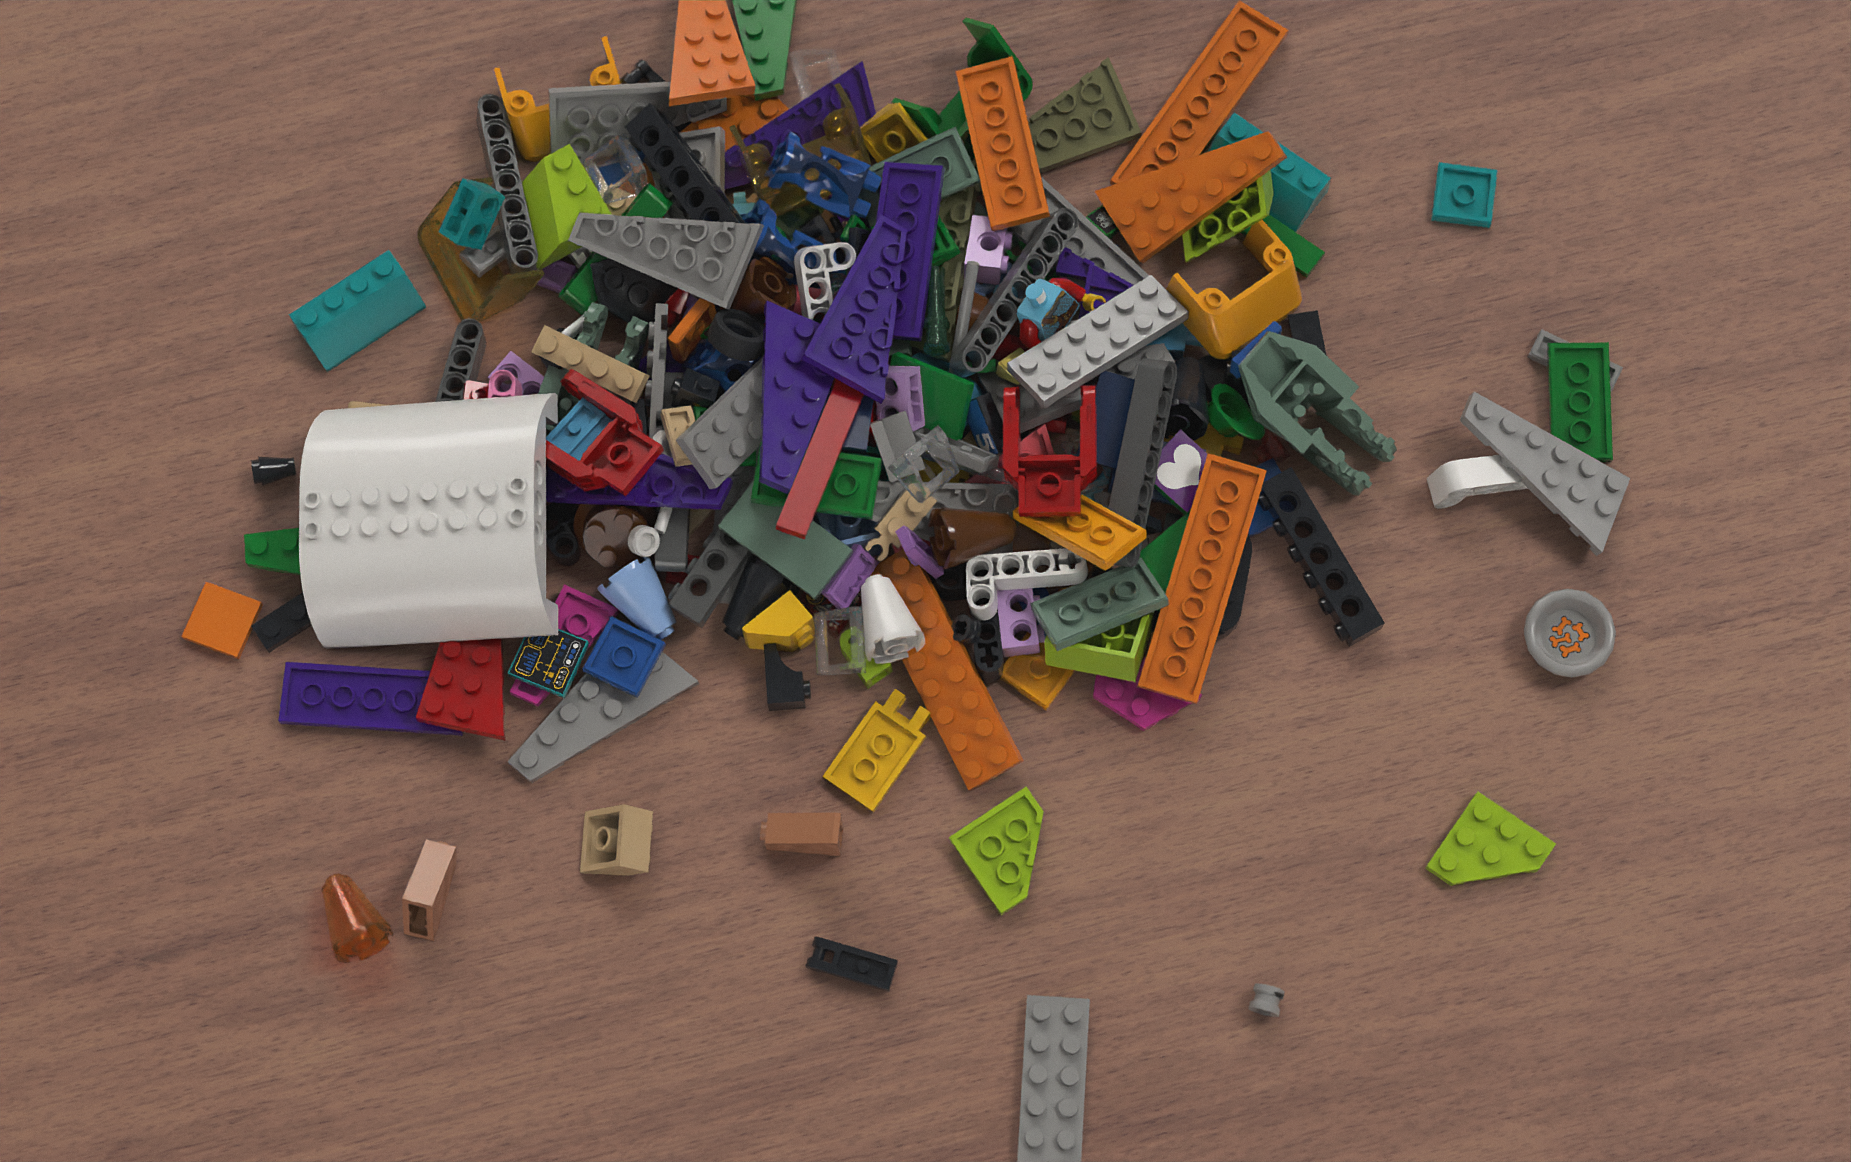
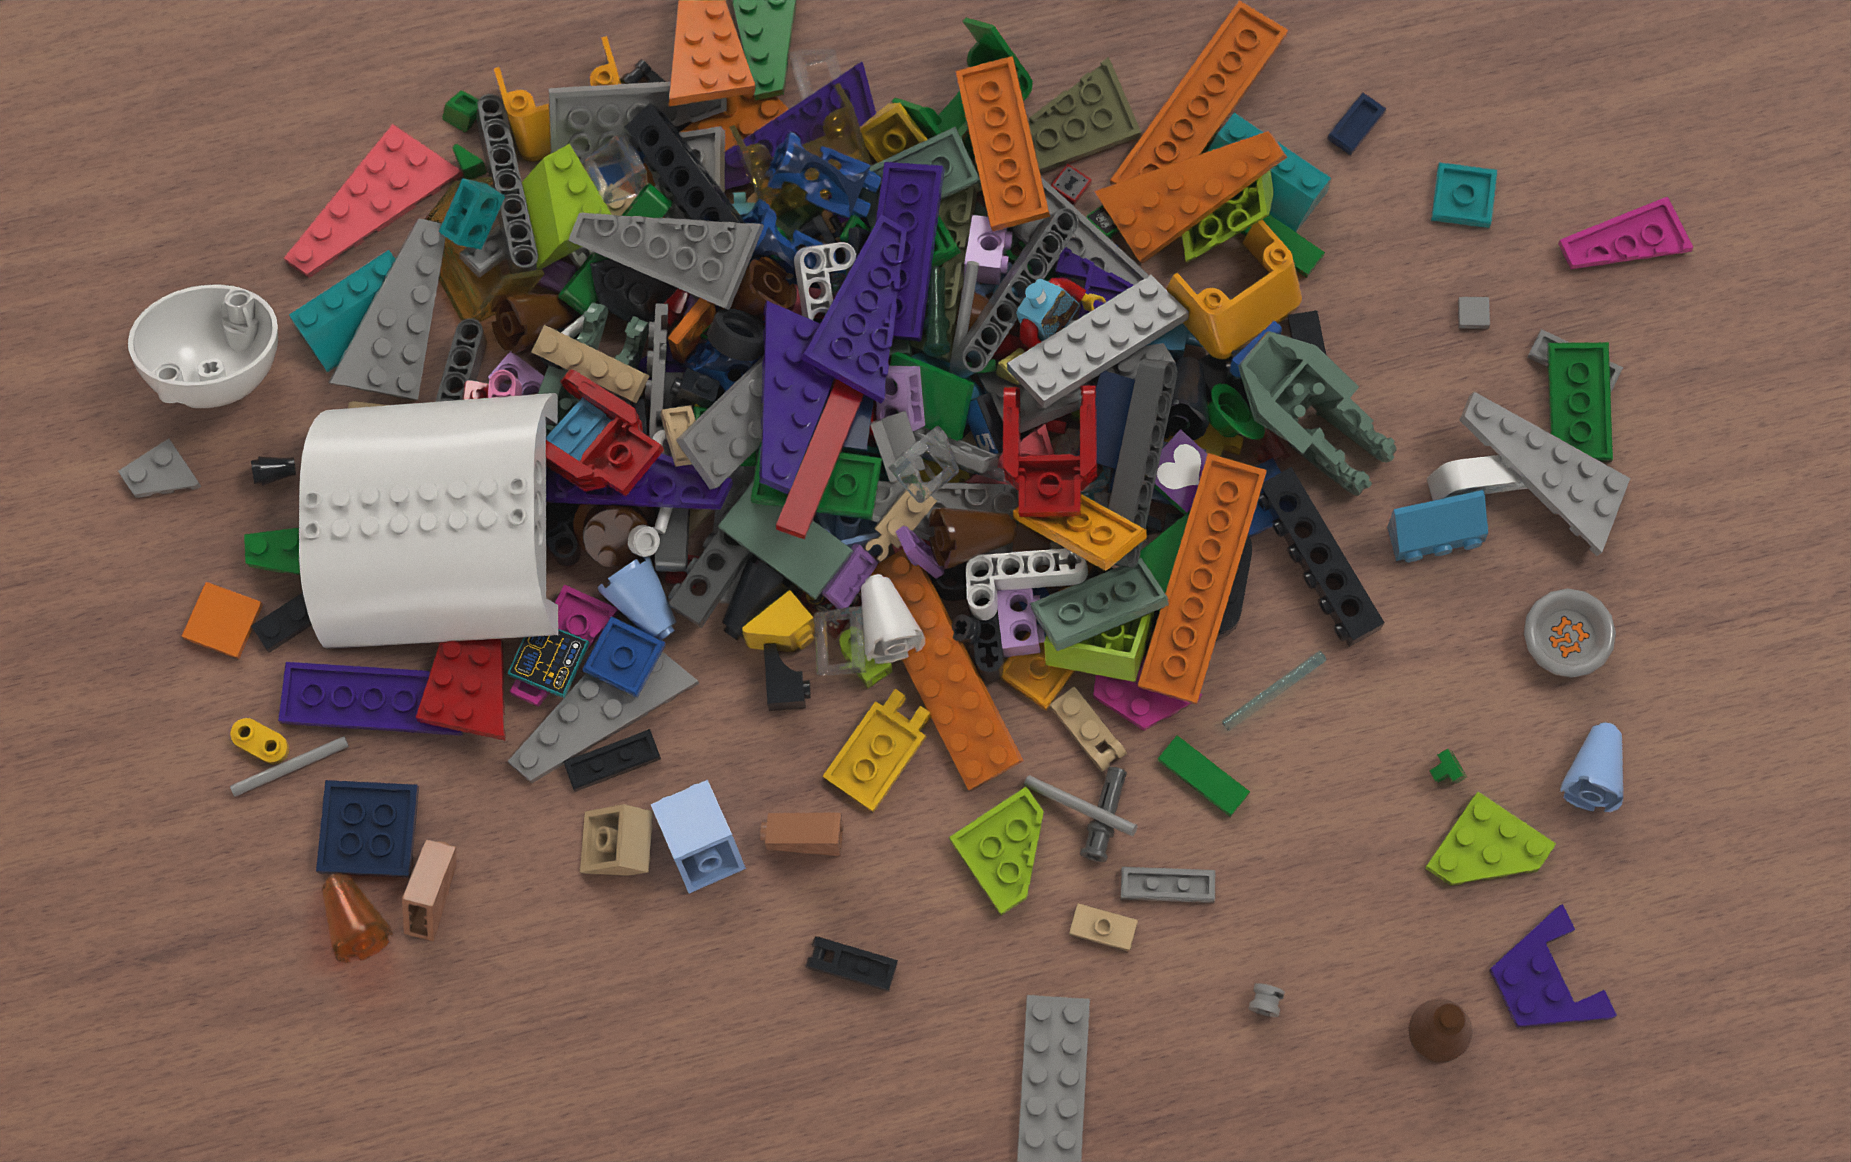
none -> light grey wing [118,438,202,498]
none -> white piece [128,285,278,408]
none -> yellow plate [230,718,289,765]
none -> light grey bar [230,736,349,797]
none -> coral wing [284,124,463,278]
none -> dark blue plate [316,780,419,878]
none -> light grey wing [328,218,446,400]
none -> green slope [442,90,479,132]
none -> green slope [452,143,487,180]
none -> reddish brown cone [491,294,577,353]
none -> black tile [563,729,661,792]
none -> light blue slope [650,780,746,893]
none -> light grey bar [1024,775,1138,836]
none -> tan plate [1050,686,1127,772]
none -> tile [1051,164,1092,206]
none -> tan plate [1069,904,1138,952]
none -> dark grey pin [1080,767,1127,862]
none -> light grey tile [1121,867,1215,903]
none -> green tile [1157,735,1250,817]
none -> clear light blue bar [1222,651,1327,731]
none -> dark blue tile [1327,92,1387,155]
none -> dark azure slope [1387,490,1488,563]
none -> reddish brown cone [1408,999,1472,1063]
none -> green tile [1429,749,1467,783]
none -> light grey tile [1458,297,1490,329]
none -> dark purple wing [1489,904,1617,1027]
none -> dark pink wing [1558,196,1694,269]
none -> light blue cone [1560,722,1623,812]

